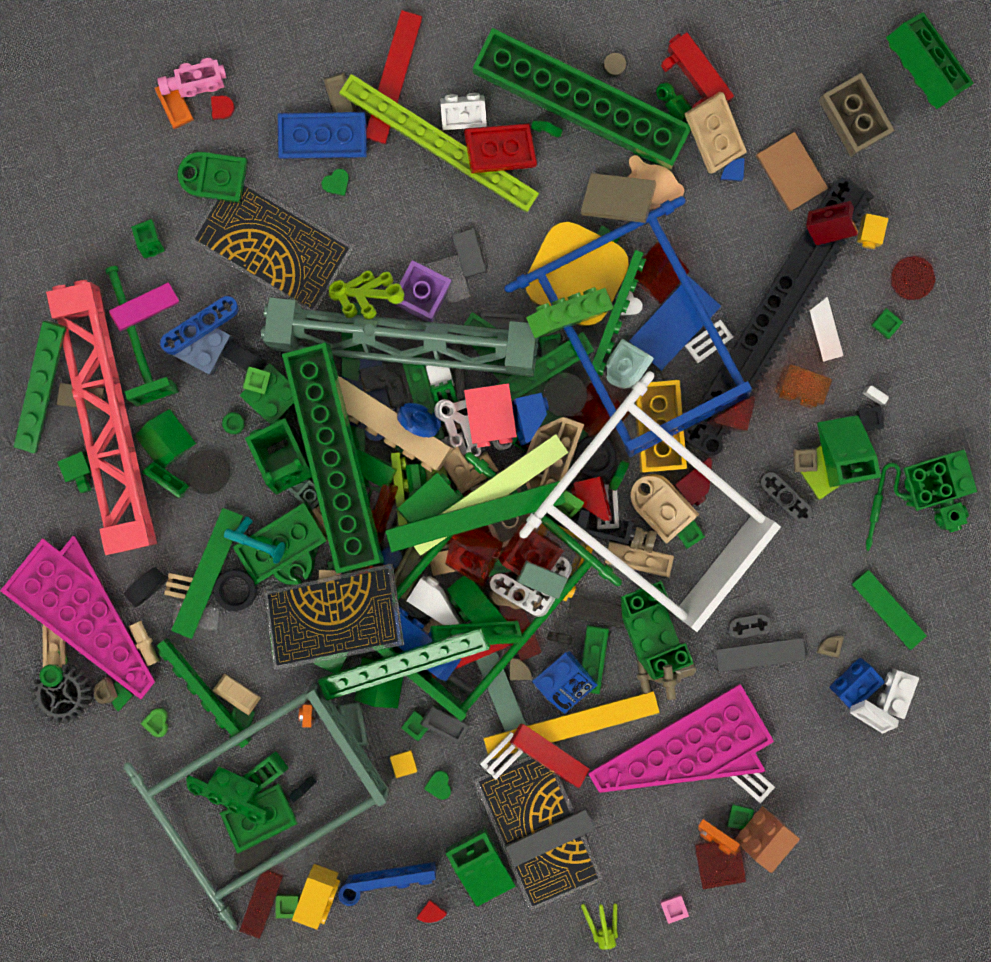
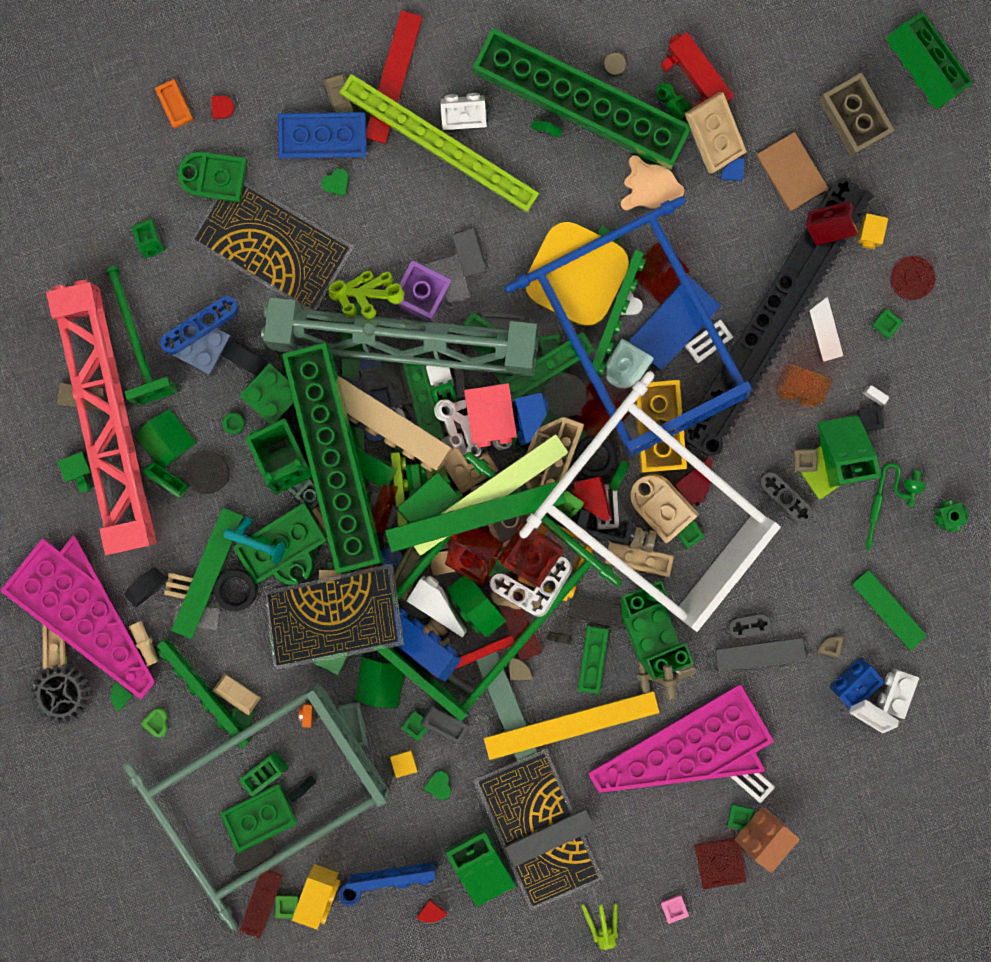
green plate [14,320,67,454] -> none
green tile [39,664,63,687] -> none
dark tan tile [94,677,118,704] -> none
dark pink tile [109,282,179,331] -> none
bright pink brick [157,58,226,98] -> none
green bracket [186,766,267,825] -> none
bright green tile [242,366,270,394] -> none
tile [318,626,490,701] -> none
blue tile [397,403,441,438] -> none
green tile [430,621,523,645] -> none
red tile [464,123,537,173] -> none
white tile [480,732,523,780] -> none
red tile [509,724,590,788] -> none
sand green tile [517,561,568,599] -> none
bright green brick [526,287,614,338] -> none
blue slope [532,651,598,714] -> none
dark tan tile [581,173,656,223] -> none
orange piece [698,819,740,856] -> none
clear red slope [709,396,755,432] -> none
green slope [903,449,977,511] -> none

